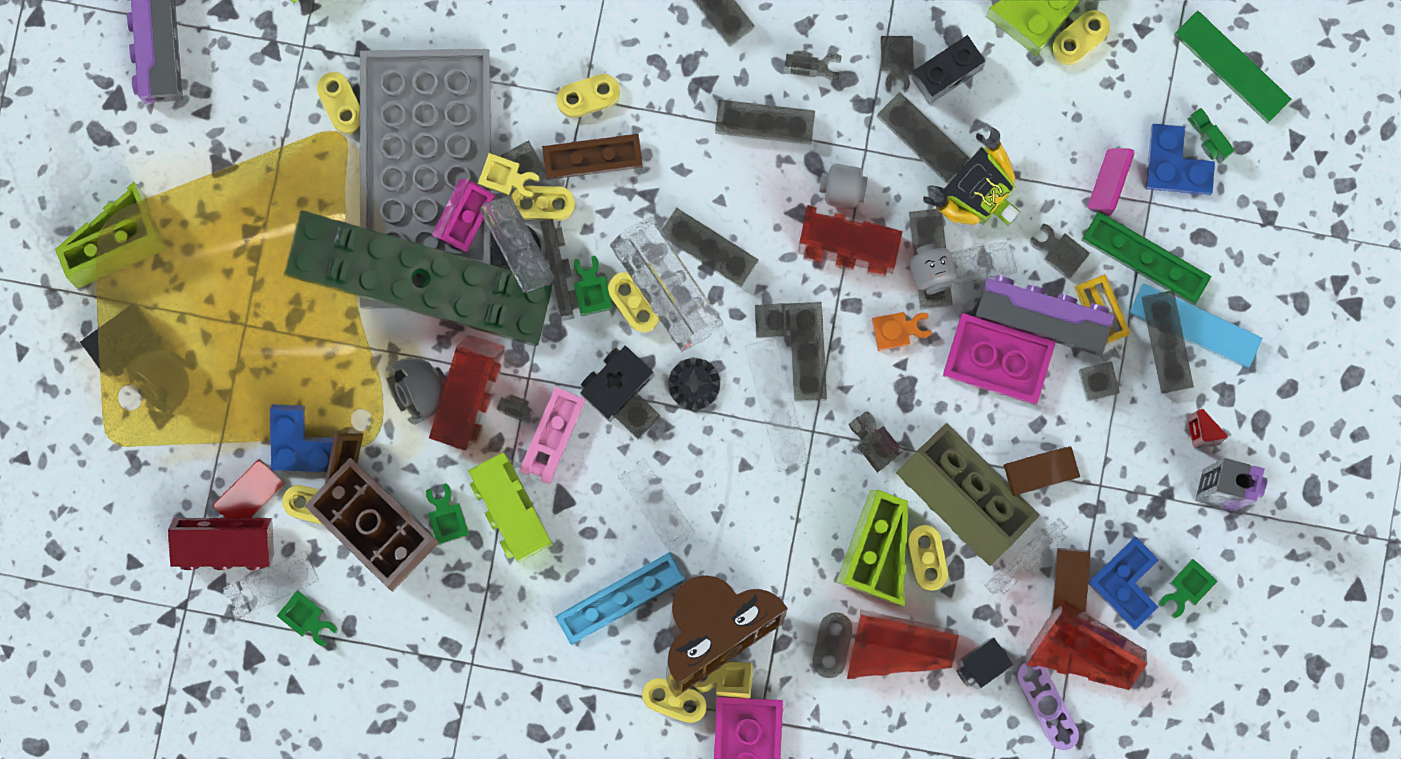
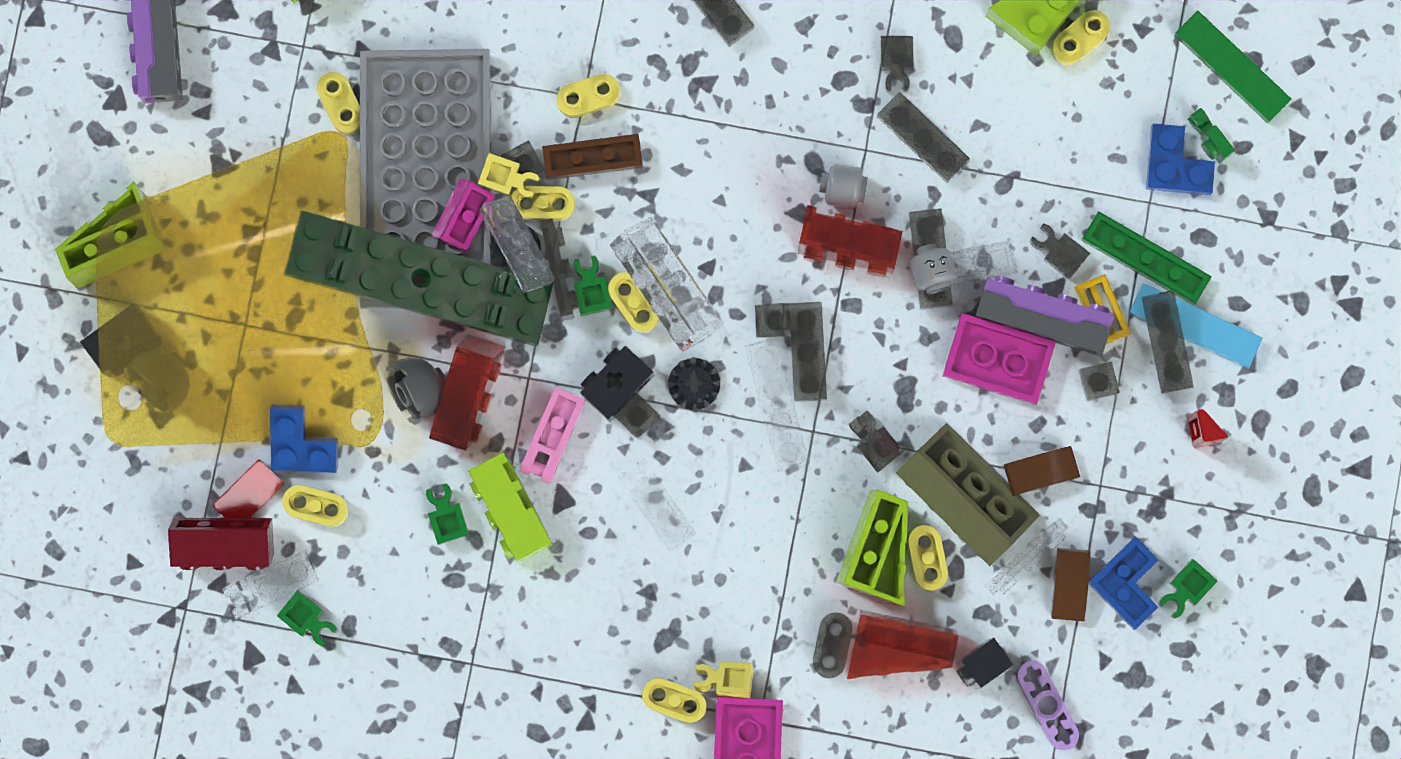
reddish brown brick [305,458,439,592] -> none
reddish brown slope [325,427,364,483] -> none
clear smoke plate [497,395,534,424] -> none
medium azure tile [555,552,686,645] -> none
clear smoke plate [659,207,759,288] -> none
reddish brown brick [666,575,788,698] -> none
clear smoke plate [715,100,815,145] -> none
clear smoke plate [784,51,842,80] -> none
orange plate [872,312,932,351] -> none
black brick [911,35,986,105] -> none
torso [923,125,1021,226] -> none
clear red wedge [1026,599,1148,690] -> none
dark pink slope [1088,148,1135,216] -> none
dark grey piece [1195,458,1267,511] -> none

